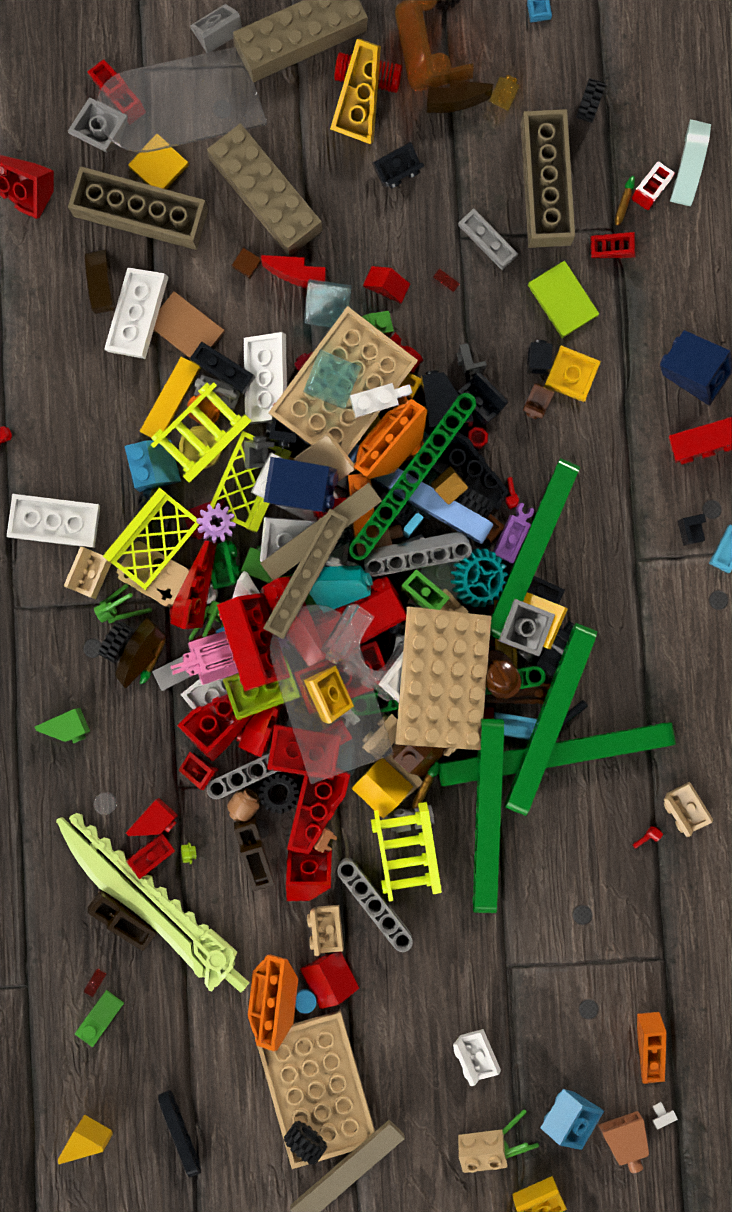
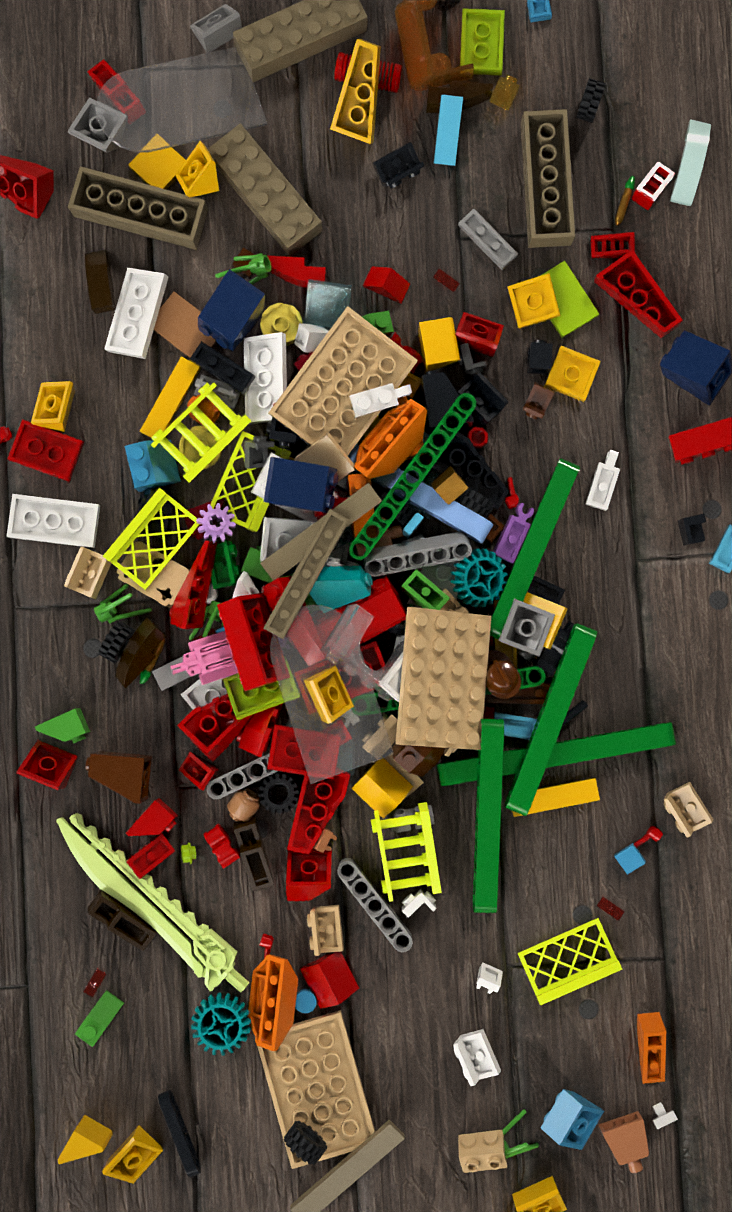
clear tile [94,792,117,815] -> none
clear light blue plate [303,350,361,409] -> none
pearl gold piece [412,761,439,809] -> none
none -> red tile [7,419,84,482]
none -> red slope [17,740,78,790]
none -> yellow slope [31,381,75,432]
none -> reddish brown slope [86,751,152,804]
none -> yellow slope [102,1126,163,1184]
none -> yellow slope [175,141,219,198]
none -> teal gear [191,993,251,1056]
none -> dark blue slope [198,269,265,352]
none -> red leg [203,823,241,869]
none -> bright green plant [215,253,271,285]
none -> red hand [259,934,274,958]
none -> light yellow tile [260,303,303,346]
none -> white panel [294,323,329,353]
none -> white bracket [401,889,437,917]
none -> yellow slope [418,317,460,373]
none -> medium azure tile [433,95,463,166]
none -> red slope [455,312,504,357]
none -> lime tile [460,9,505,76]
none -> white tile [477,962,503,994]
none -> yellow tile [507,273,561,329]
none -> yellow tile [512,778,600,817]
none -> neon yellow fence [518,918,622,1005]
none -> white plate [585,450,620,511]
none -> red wedge [594,250,683,338]
none -> clear red piece [597,897,624,921]
none -> dark azure tile [614,843,646,875]

